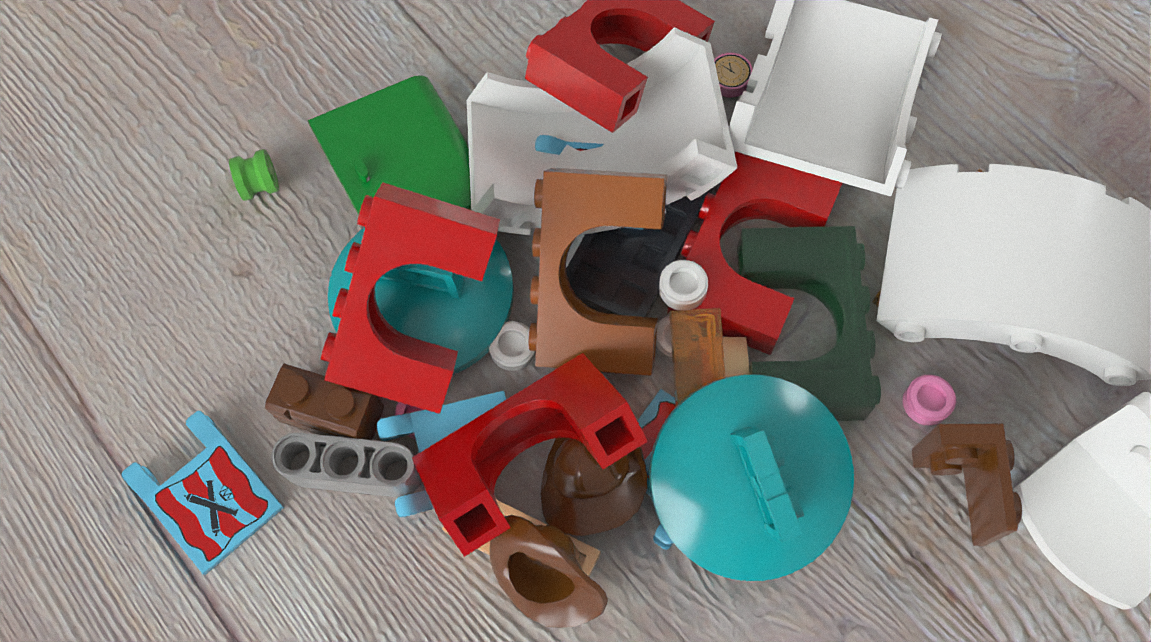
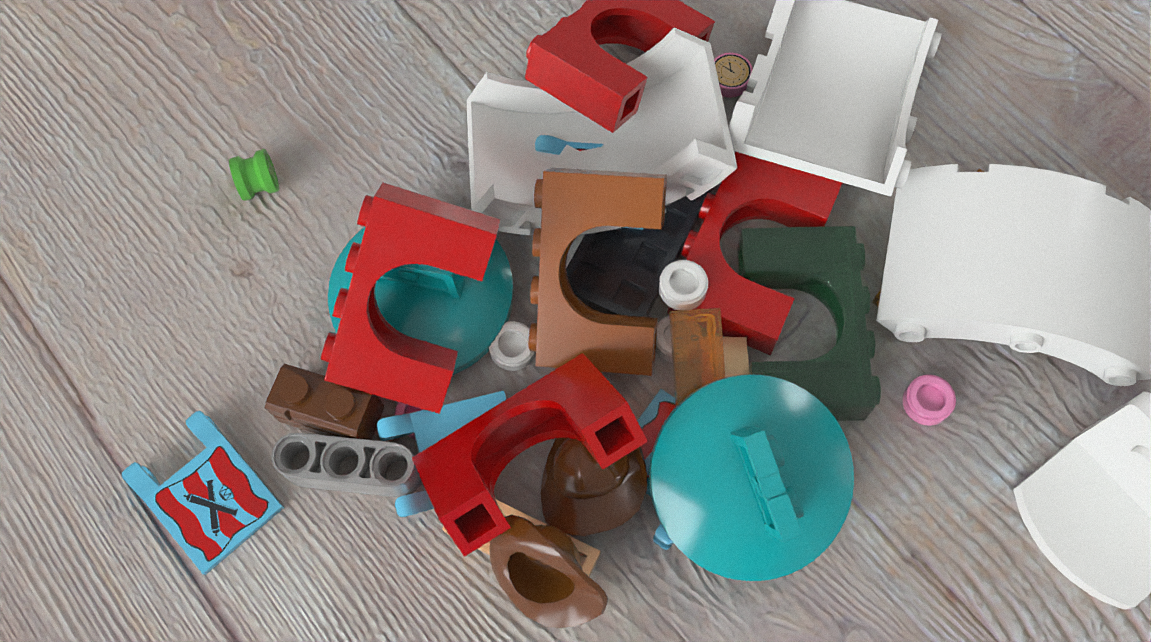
green door [308,75,471,216] -> none
reddish brown bracket [912,423,1022,546] -> none

